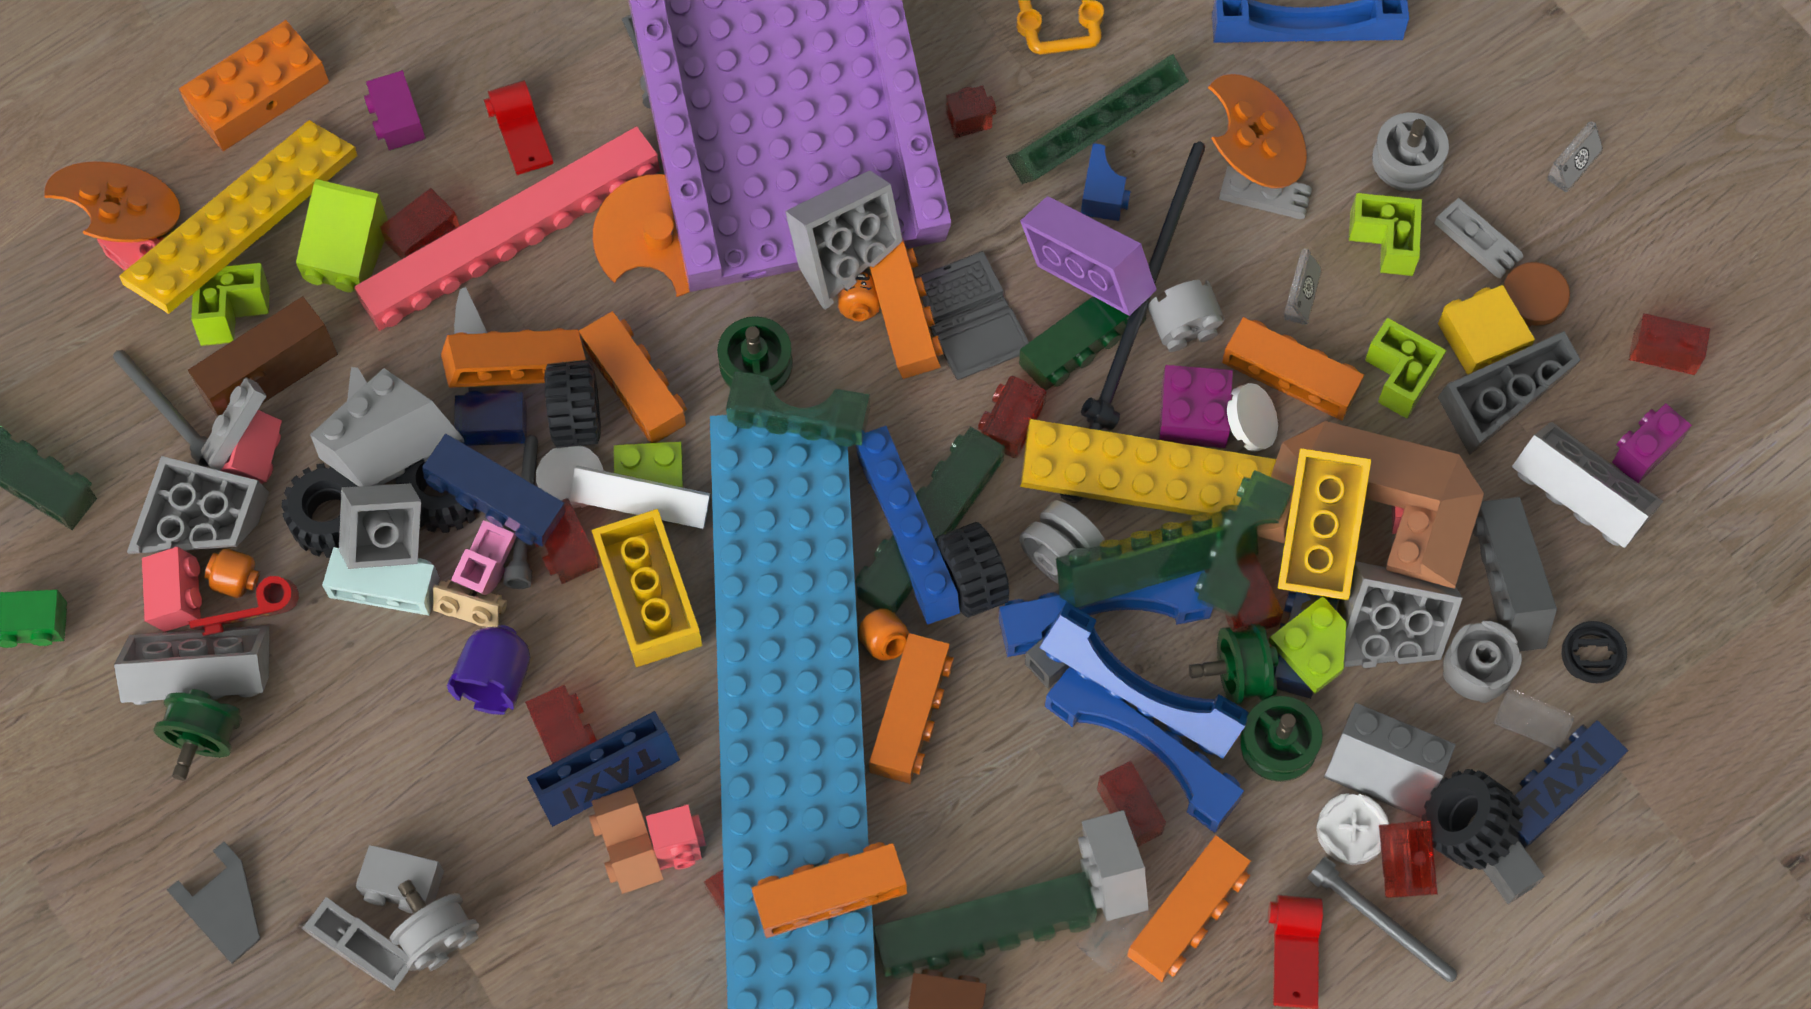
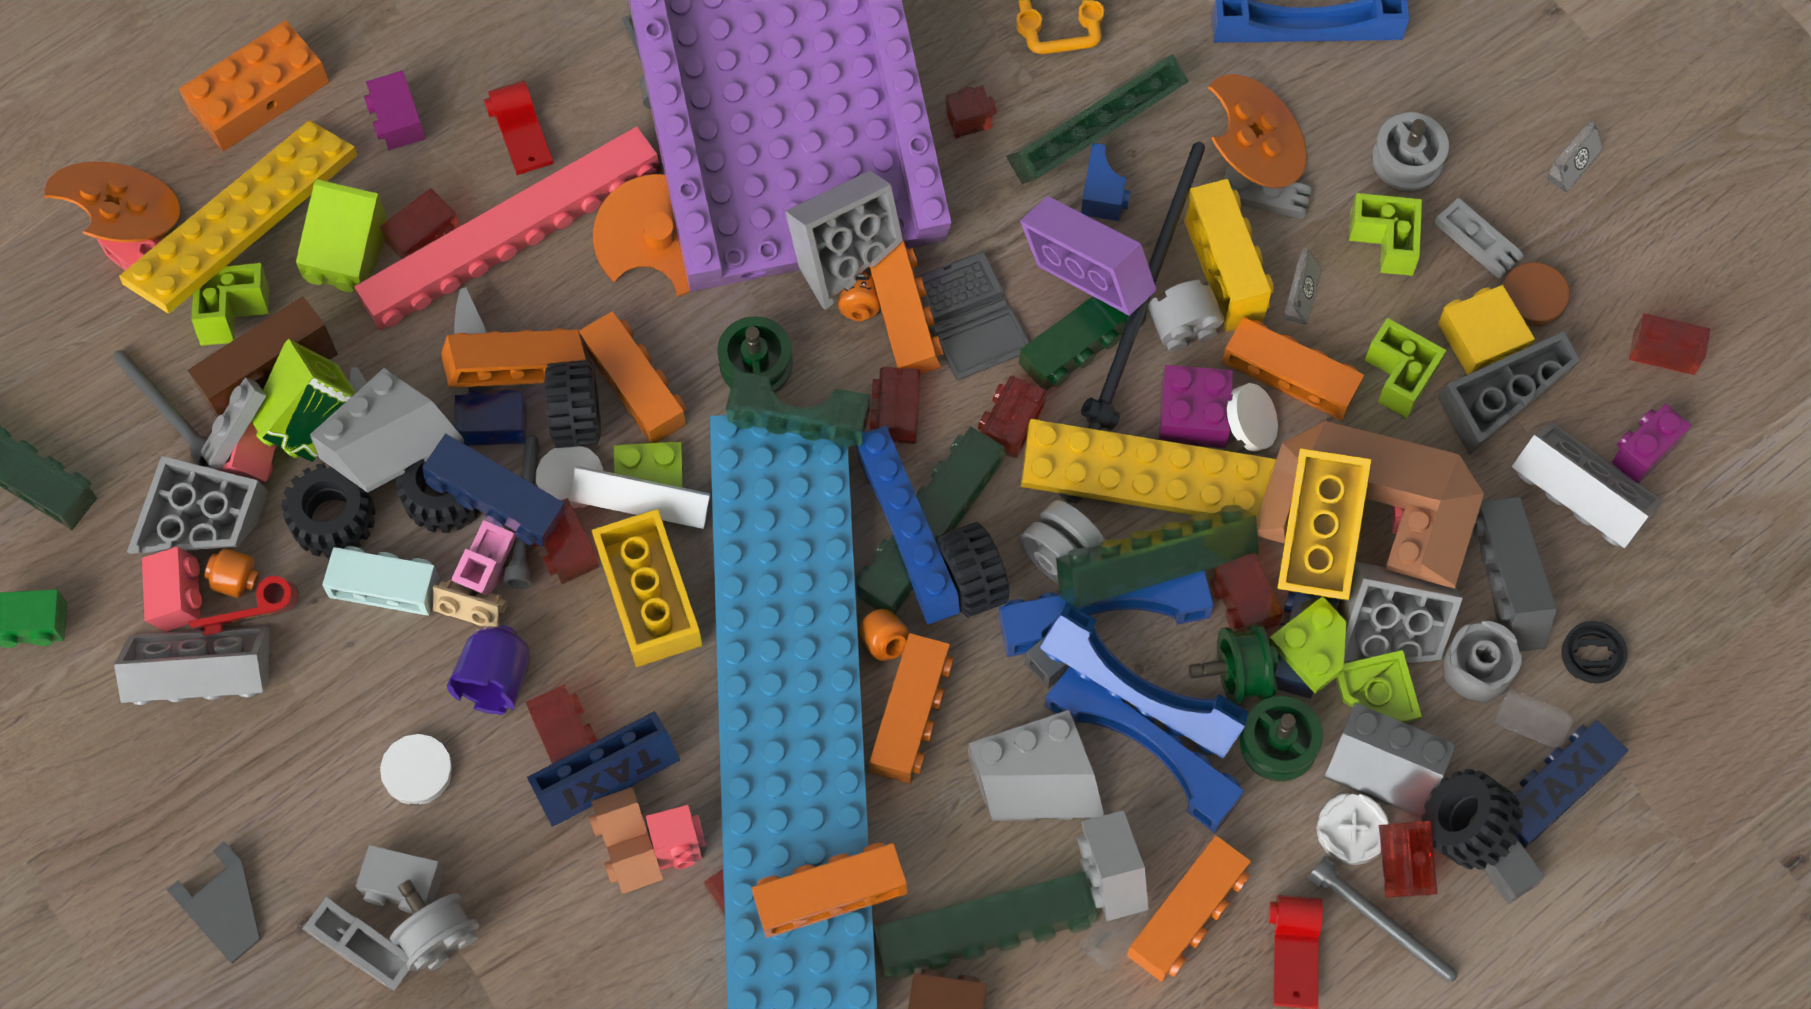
dark green wheel [153,689,242,781] -> none
light grey brick [339,483,421,569] -> none
clear red brick [1097,761,1166,847] -> none
clear green arch [1194,470,1293,619] -> none
none -> lime slope [252,339,357,462]
none -> white tile [380,734,452,805]
none -> clear red brick [870,367,920,444]
none -> light grey wedge [968,710,1104,821]
none -> yellow brick [1184,179,1274,332]
none -> lime plate [1336,650,1422,723]

